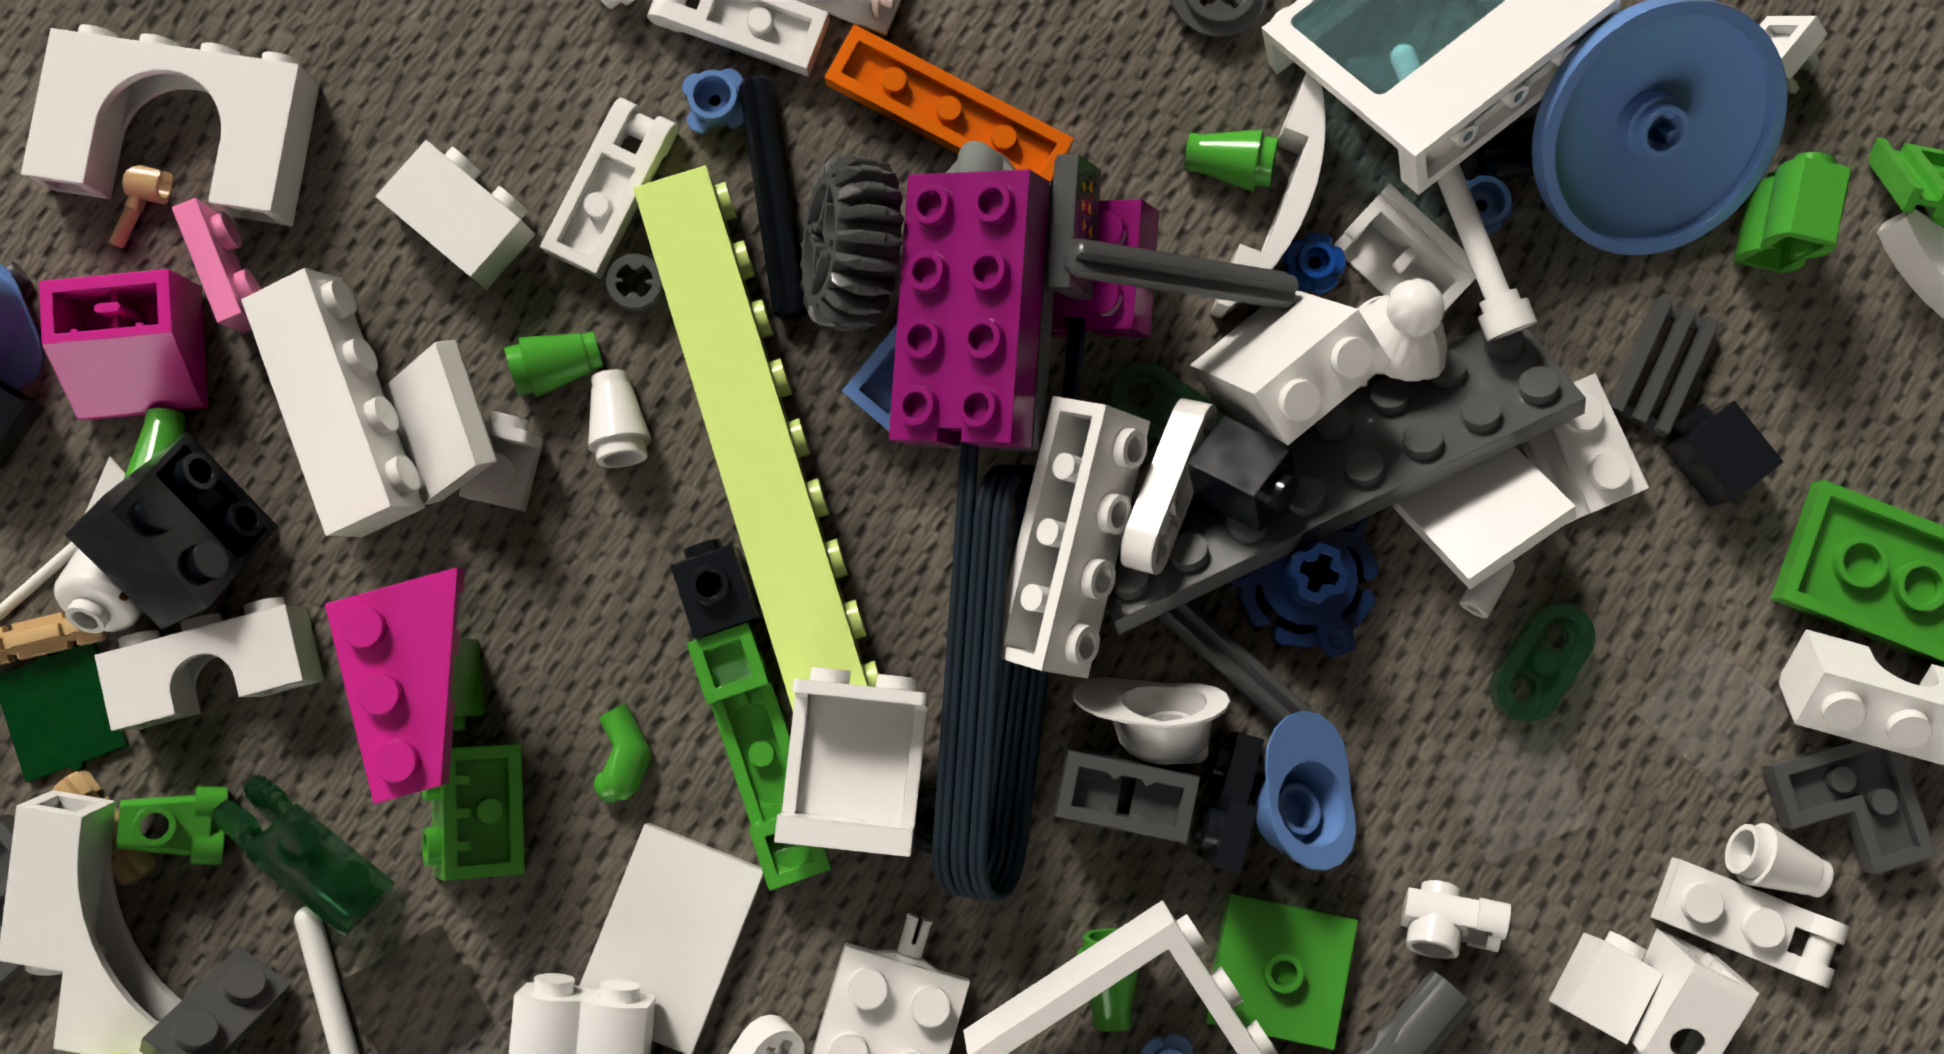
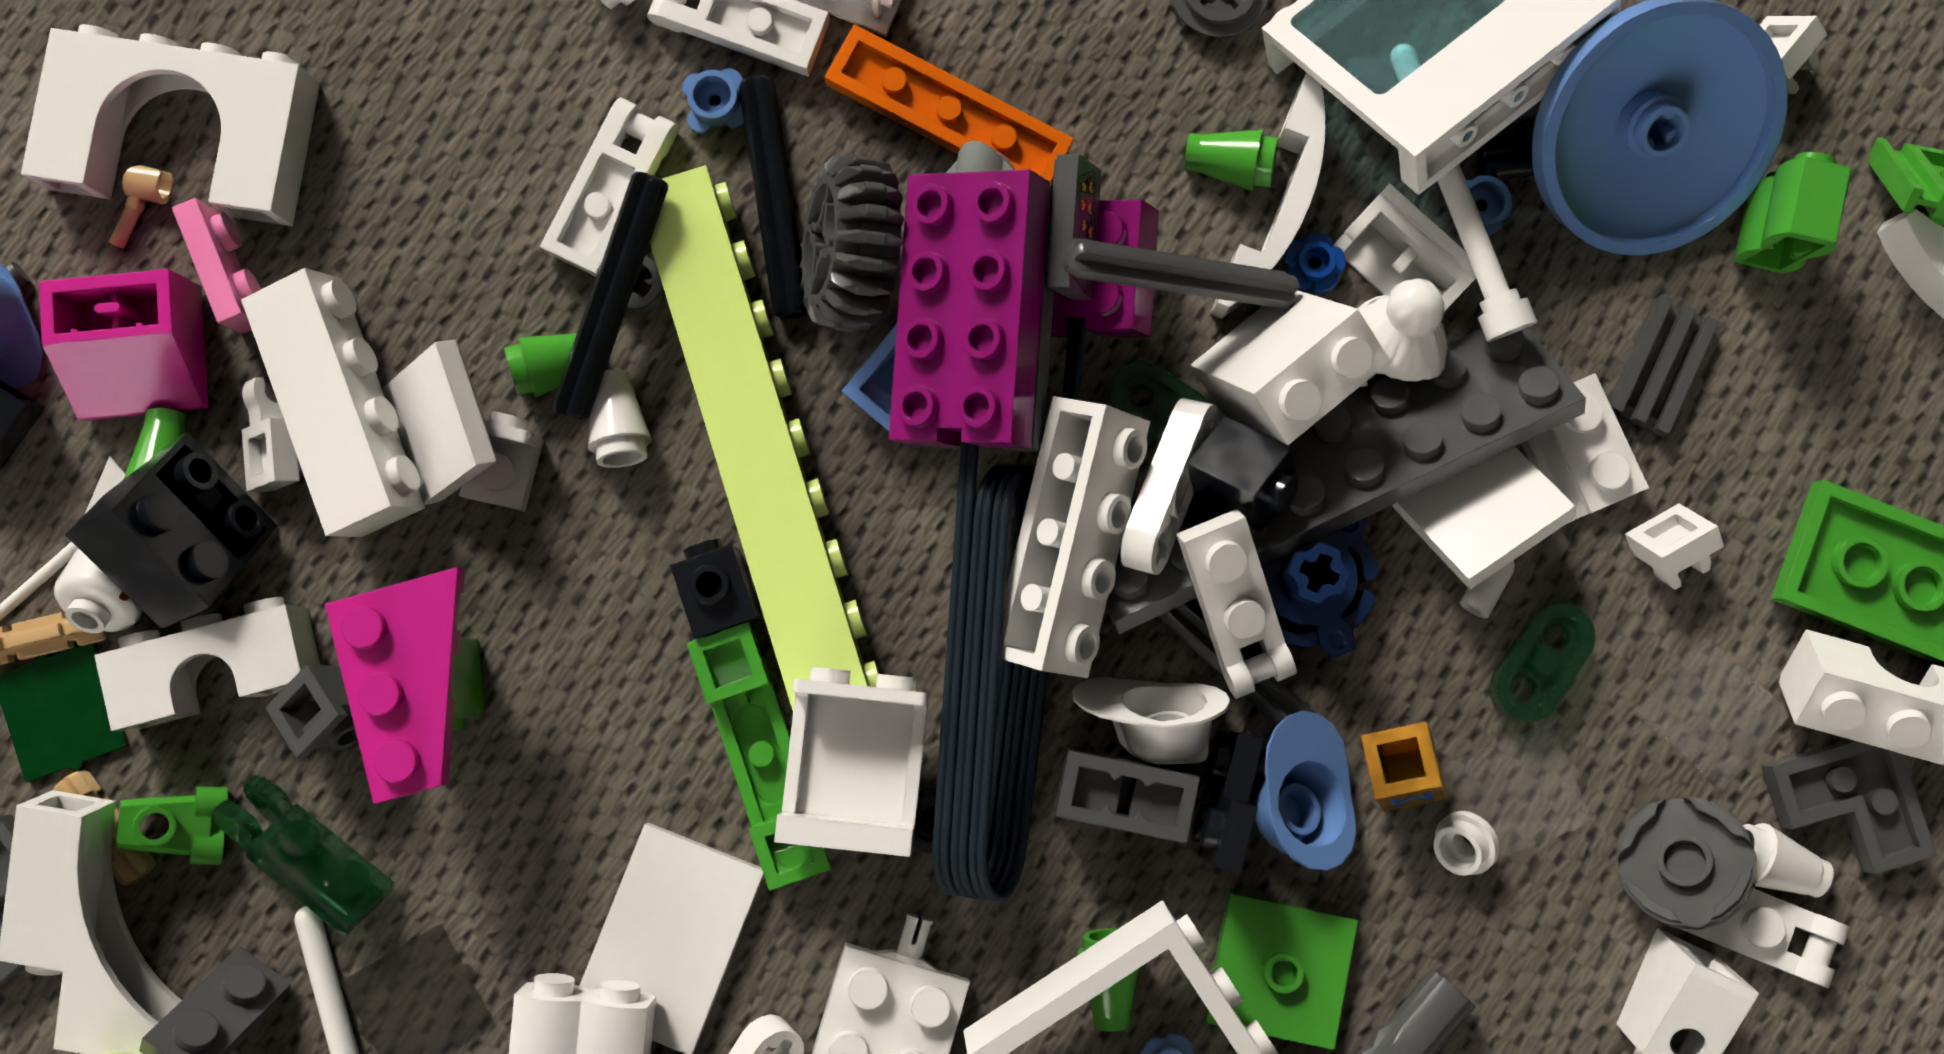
white brick [375,140,536,290] -> none
bright green bracket [421,744,525,881] -> none
bright green arm [594,704,651,803] -> none
white plate [1400,880,1511,959] -> none
white brick [1548,931,1664,1044] -> none
black brick [1662,401,1784,507] -> none
none -> white plate [242,377,301,492]
none -> dark grey brick [265,665,358,759]
none -> black axle [553,171,668,419]
none -> white plate [1176,509,1297,699]
none -> pearl gold brick [1361,721,1448,812]
none -> white plate [1433,811,1500,876]
none -> dark grey tile [1617,797,1757,930]
none -> white tile [1625,503,1724,590]

